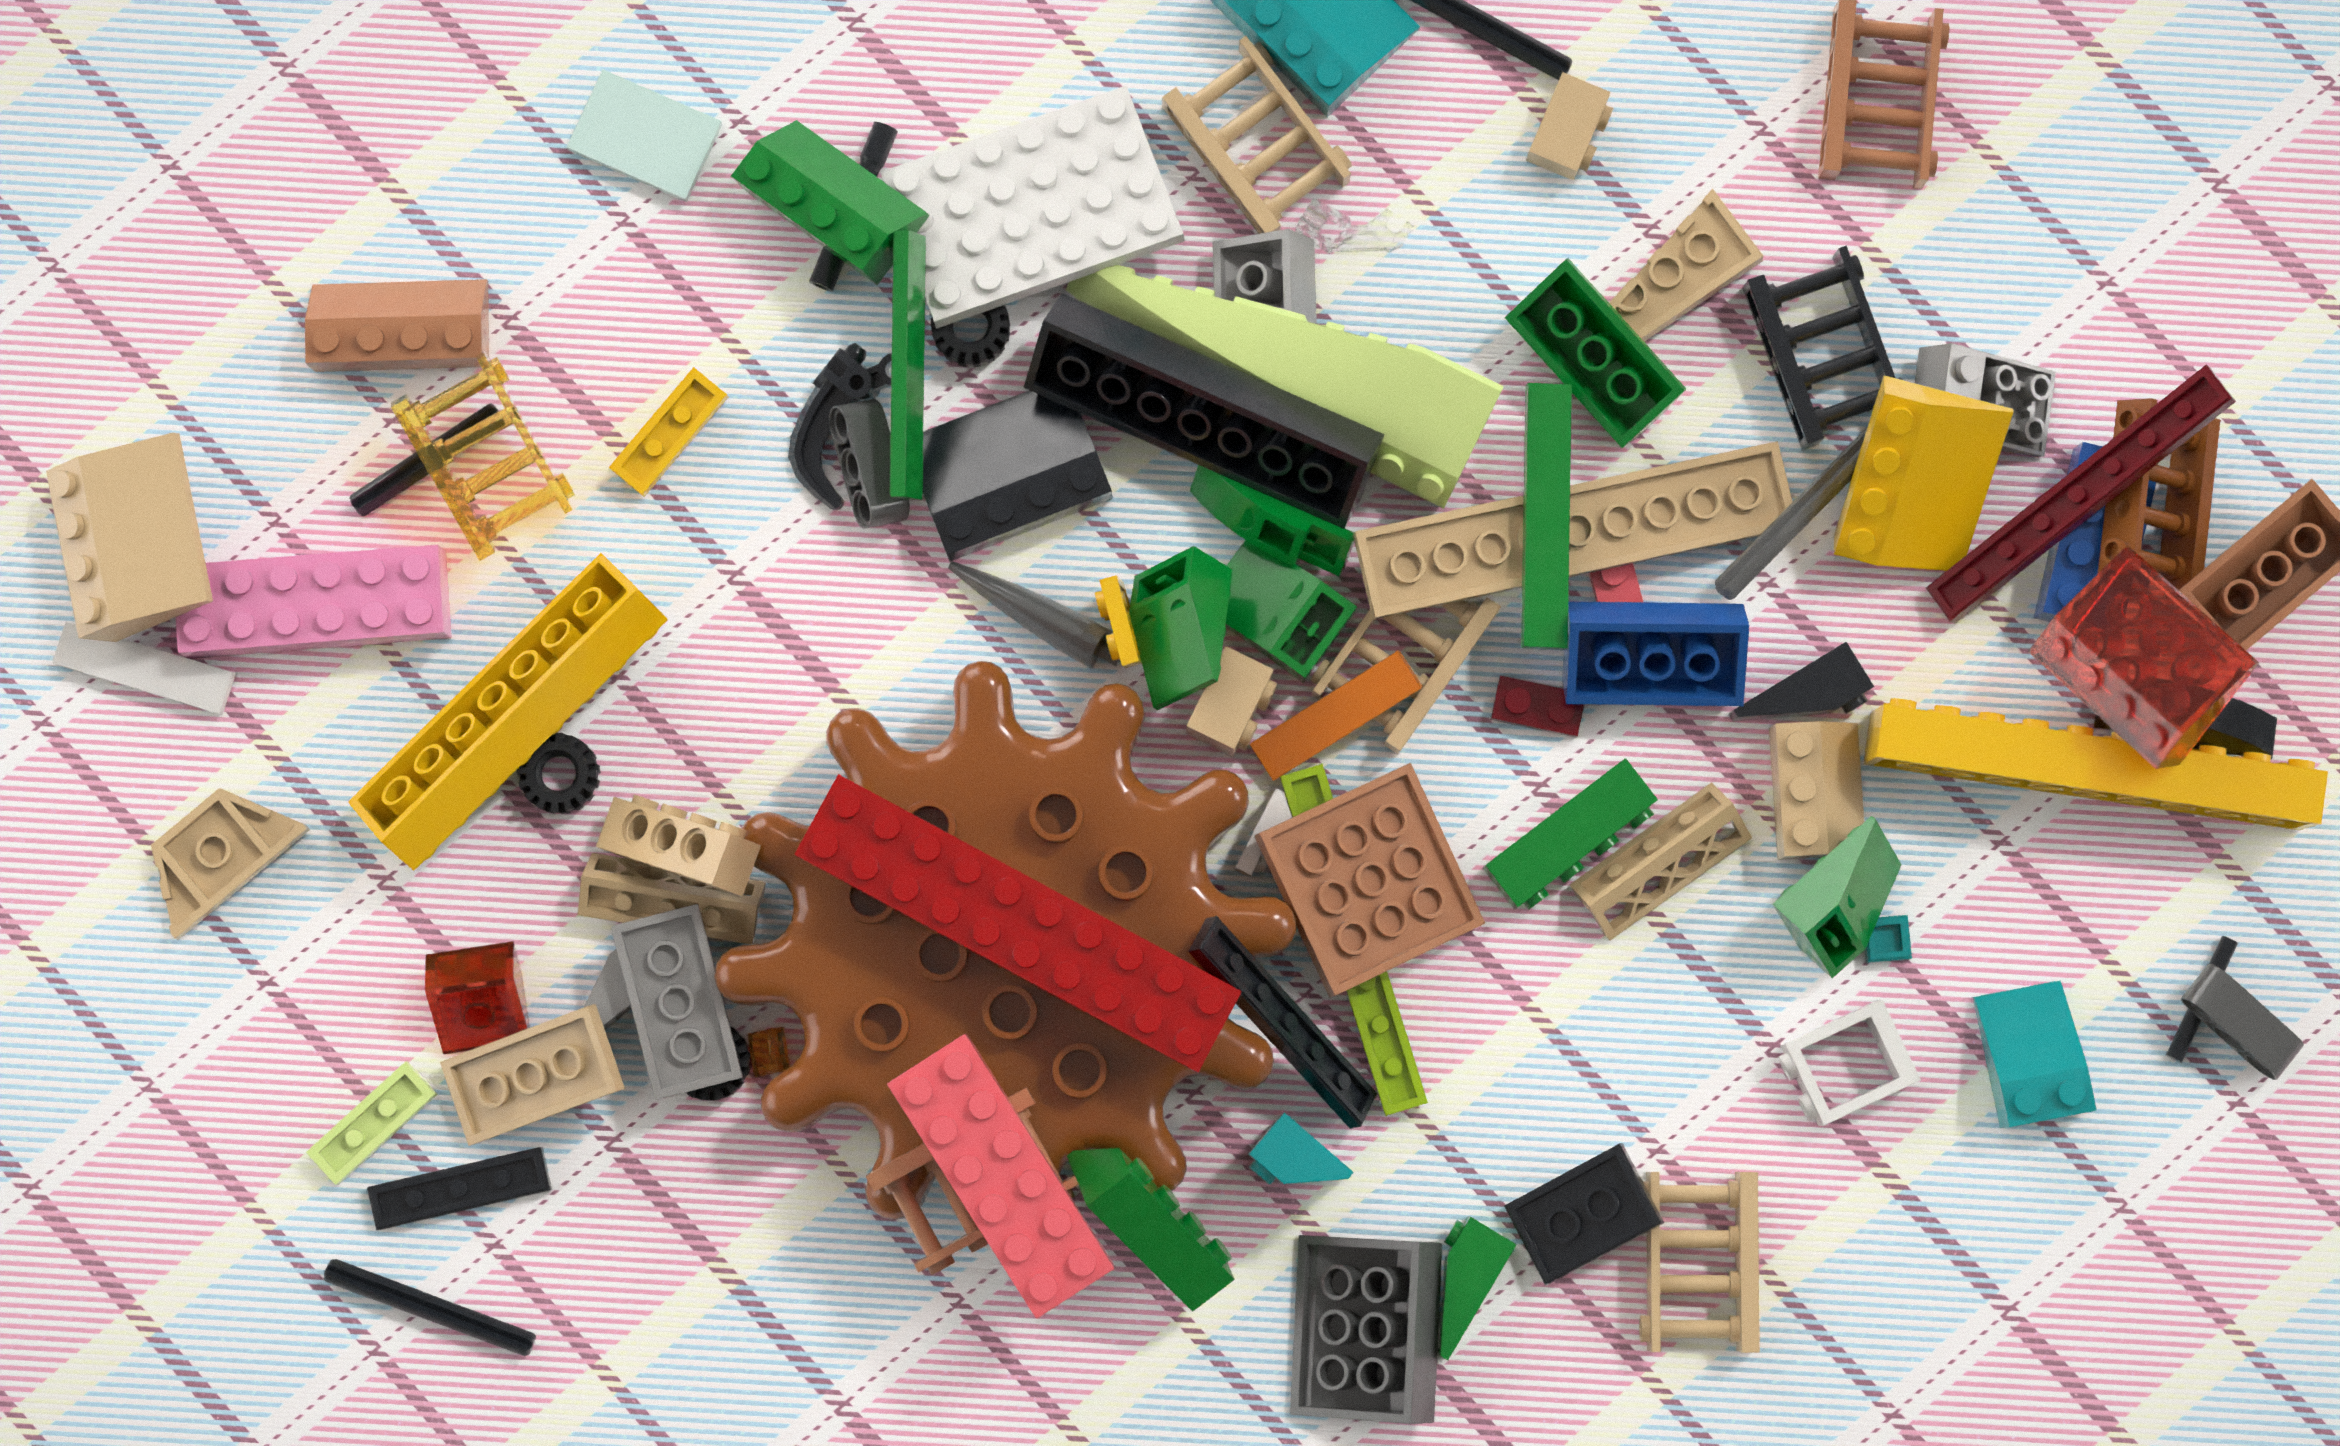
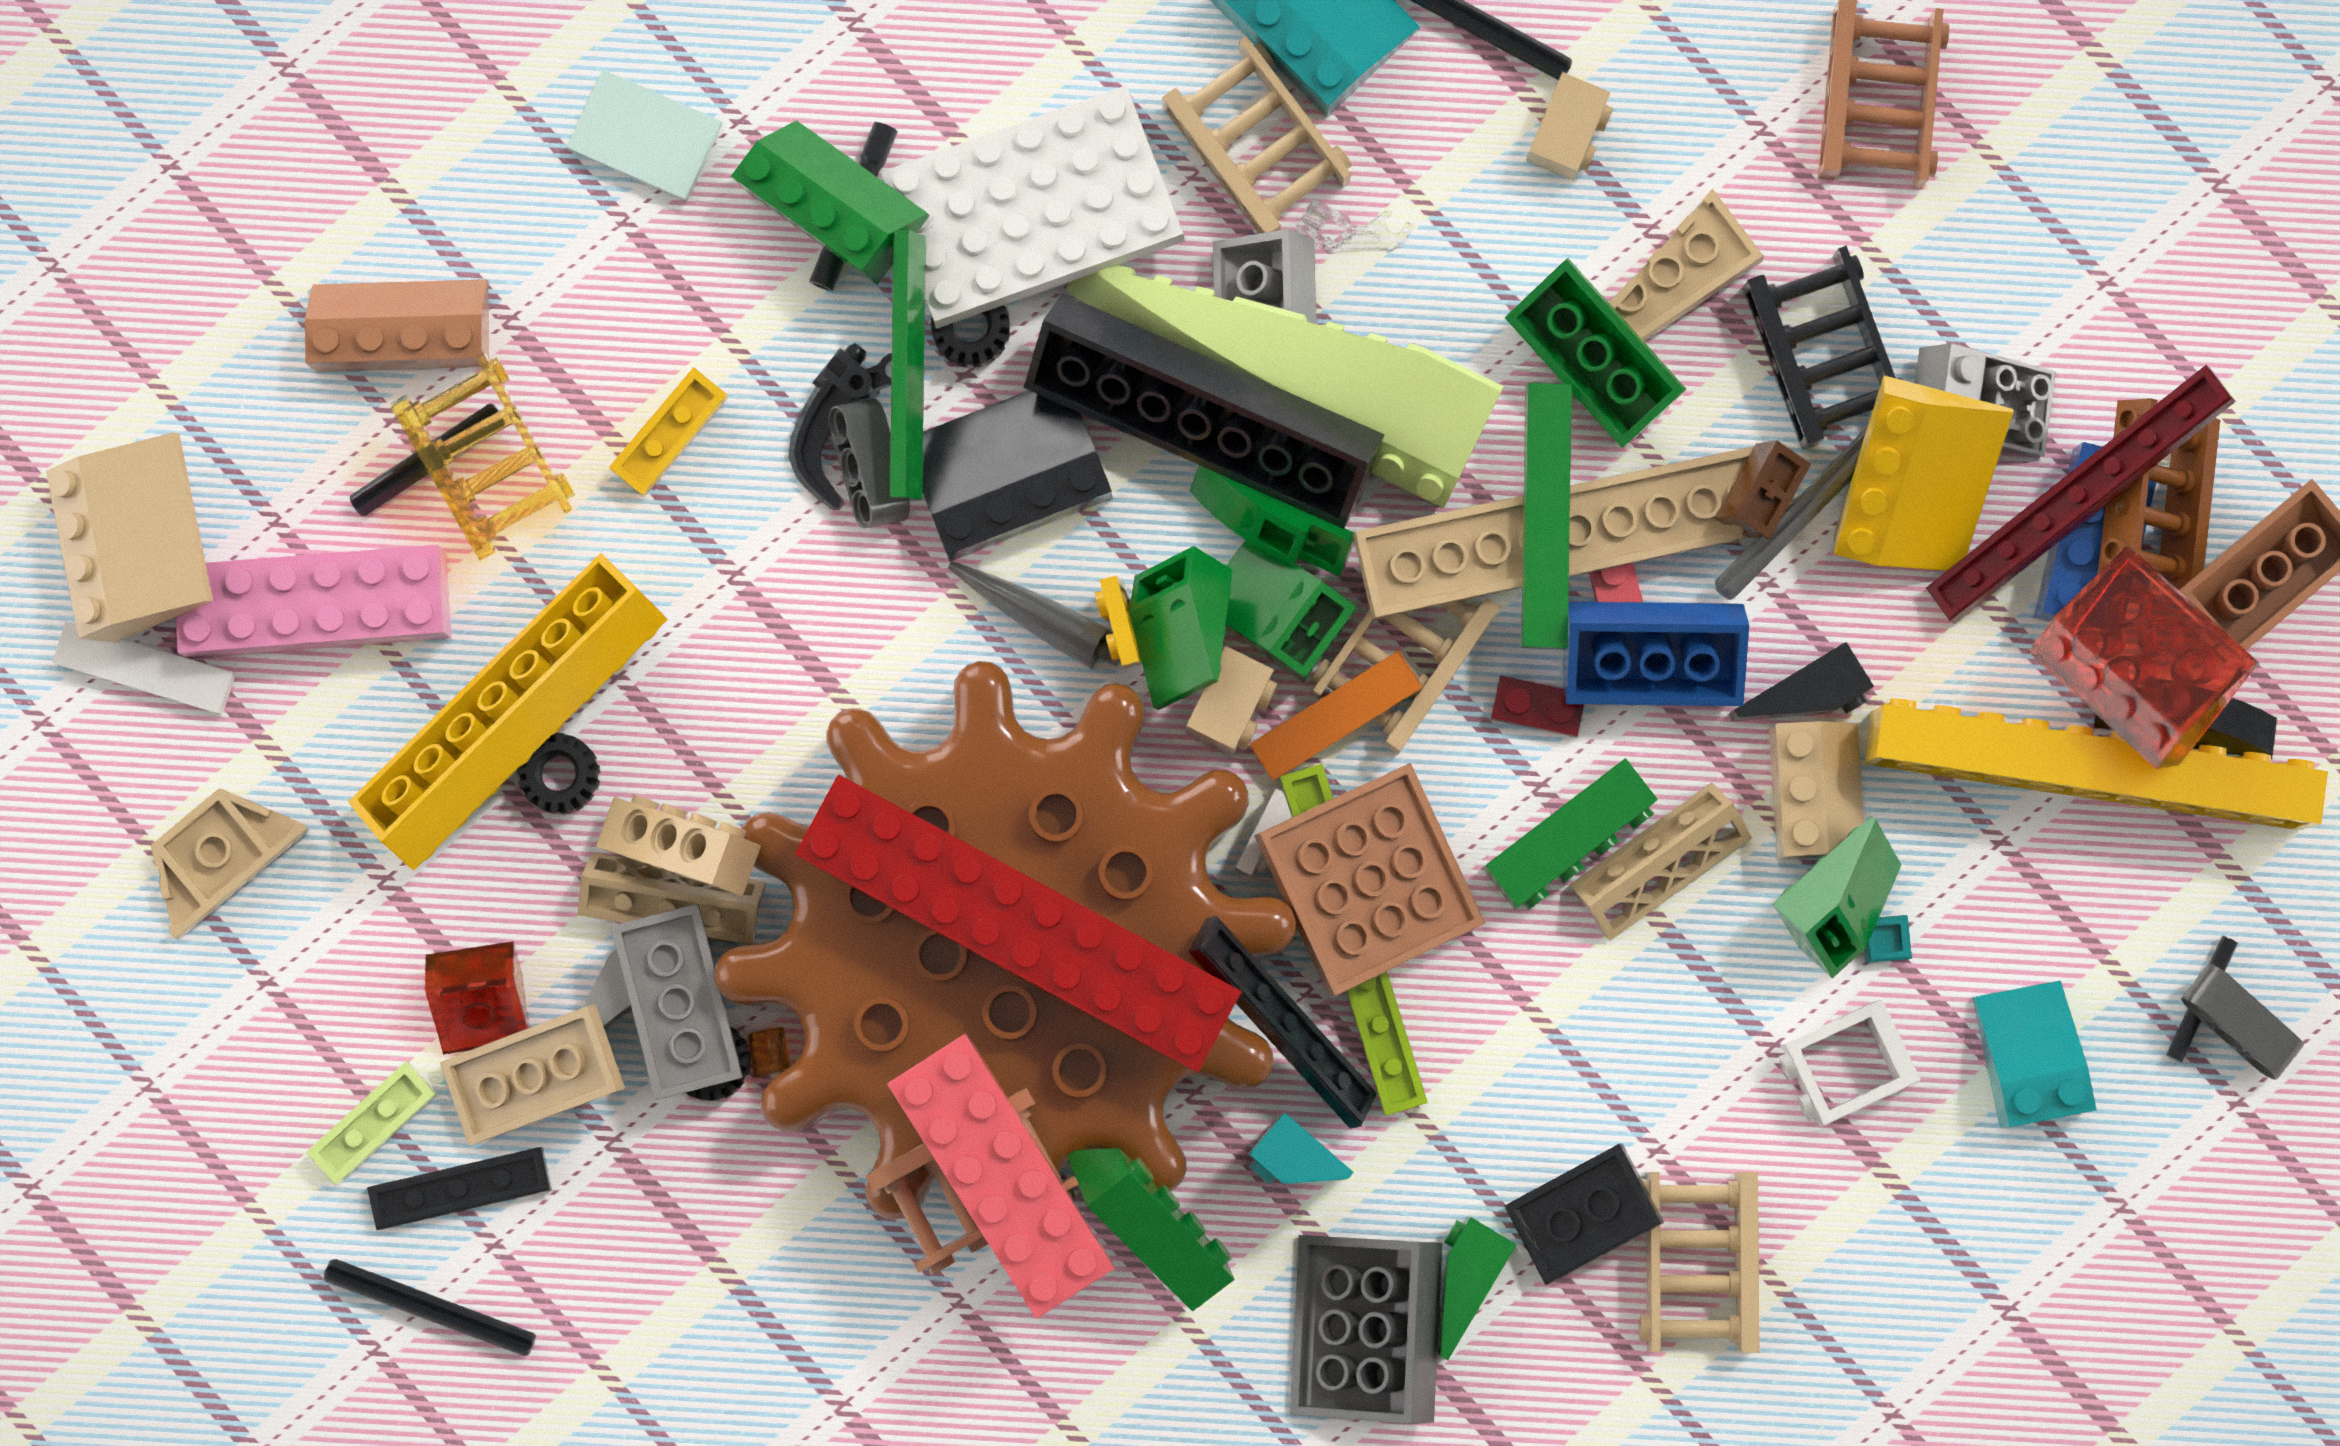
none -> reddish brown hinge [1715,440,1811,540]

